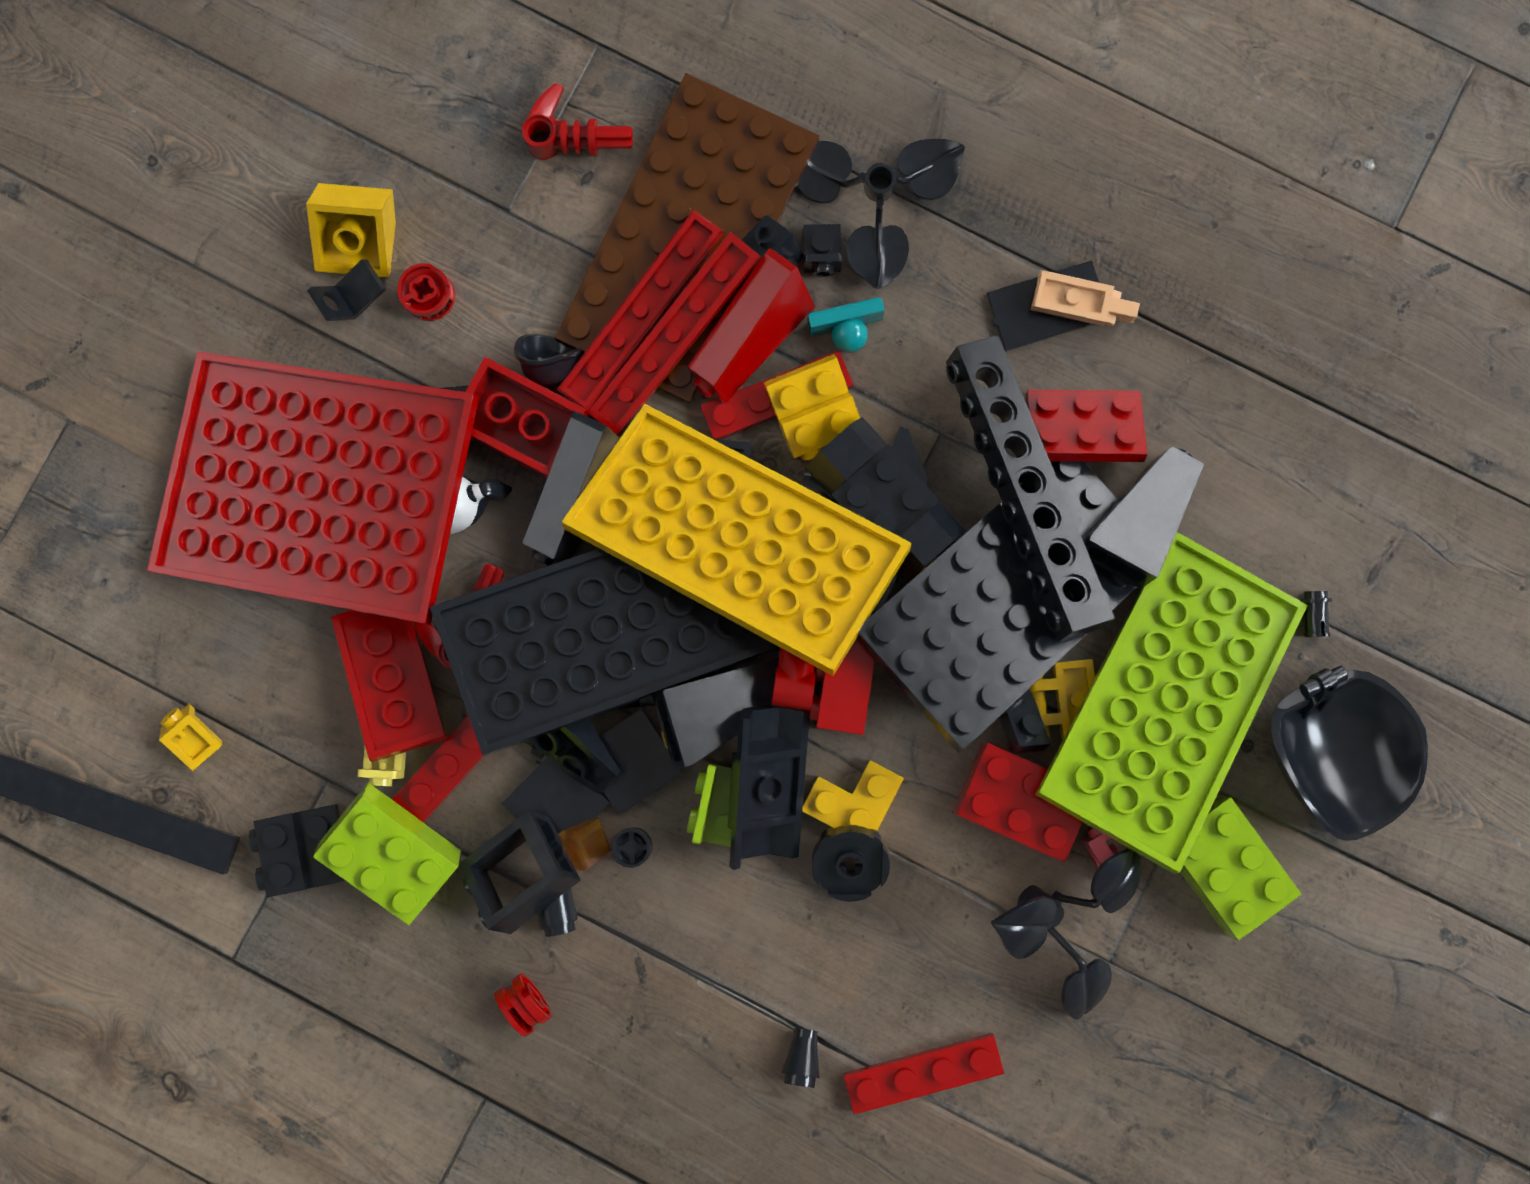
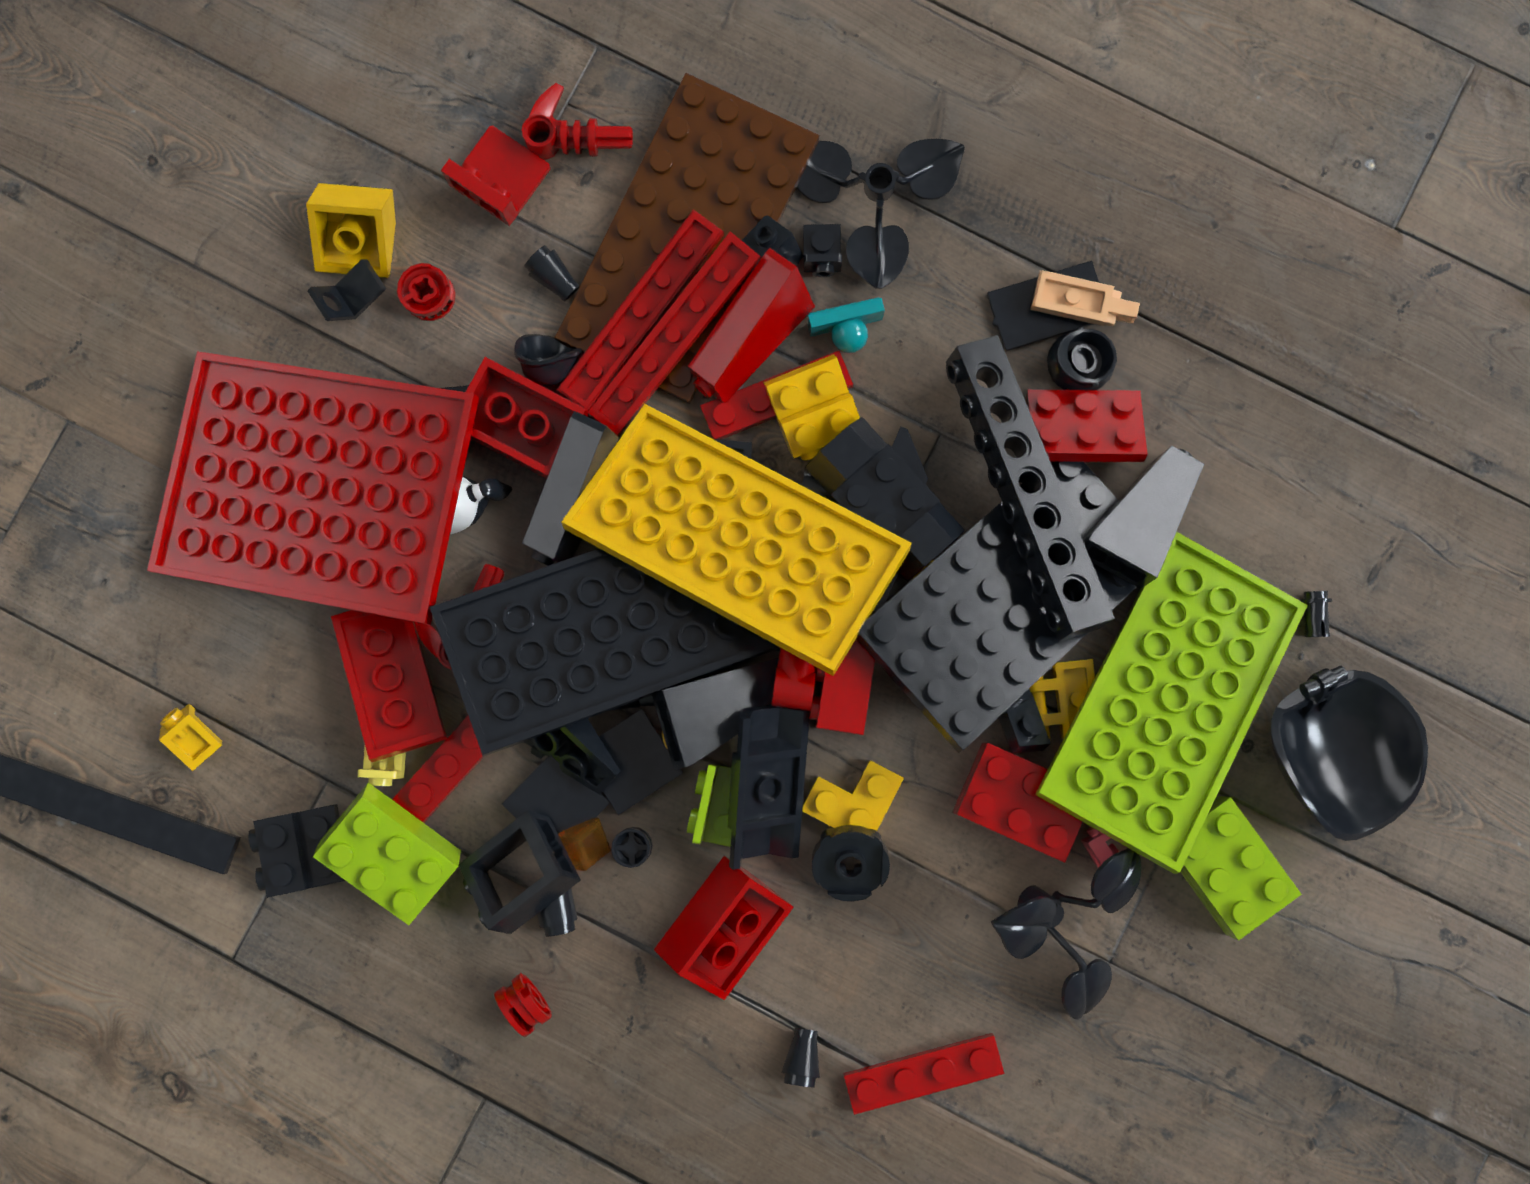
none -> red bracket [441,126,551,227]
none -> black cone [524,245,580,302]
none -> red slope [654,856,794,1000]
none -> black piece [1047,327,1117,390]

